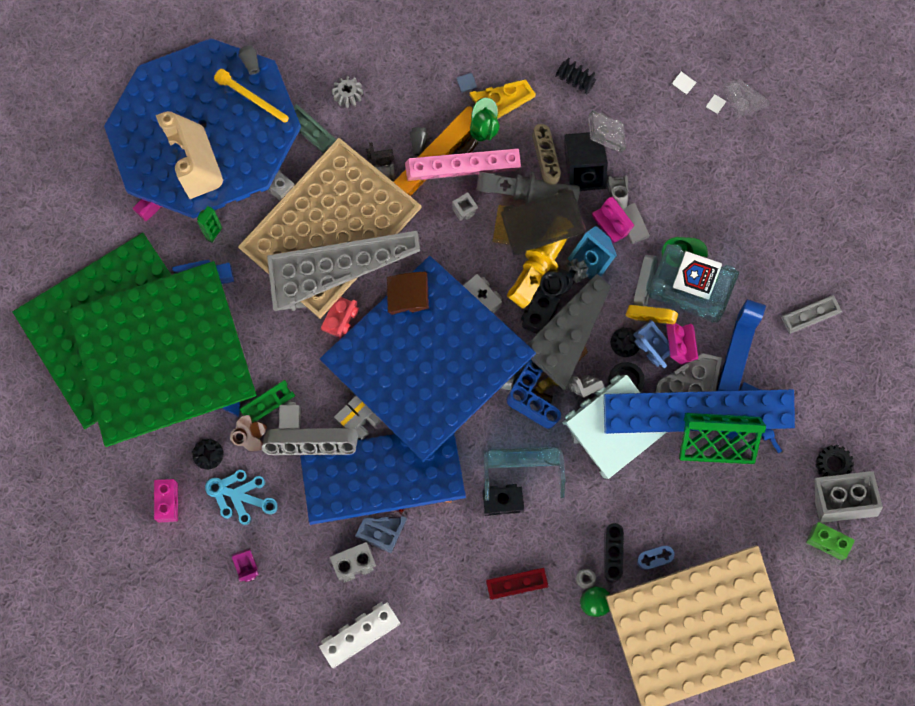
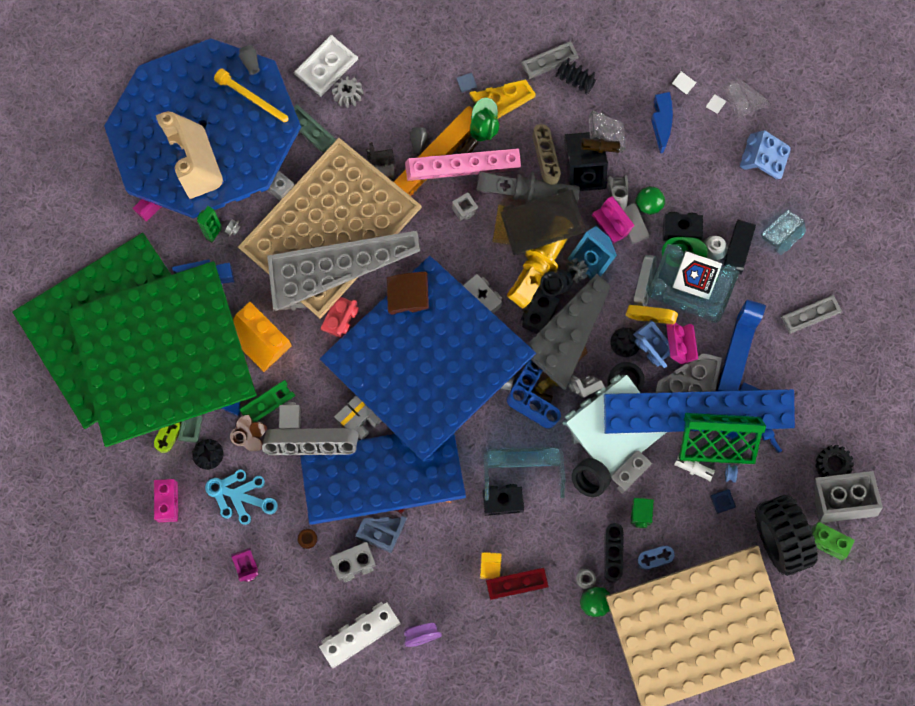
none -> lime beam [154,422,181,453]
none -> sand green tile [178,414,203,443]
none -> light grey plate [224,219,241,237]
none -> light orange slope [233,302,292,372]
none -> white tile [294,35,358,97]
none -> reddish brown plate [298,529,318,549]
none -> medium lavender hat [404,623,442,647]
none -> yellow panel [480,553,501,579]
none -> light grey tile [521,41,579,79]
none -> black tyre [571,458,611,497]
none -> dark brown pin [581,138,620,153]
none -> light grey bracket [611,451,652,494]
none -> green brick [631,498,654,528]
none -> green hair [635,186,665,215]
none -> blue slope [651,92,673,154]
none -> black brick [663,212,703,241]
none -> white pin [674,455,715,481]
none -> white cone [704,236,728,260]
none -> dark blue tile [710,489,736,514]
none -> black beam [723,219,756,275]
none -> medium blue bush [725,464,738,483]
none -> medium blue bracket [740,130,790,179]
none -> black tyre [755,495,818,576]
none -> clear light blue bracket [761,210,806,255]

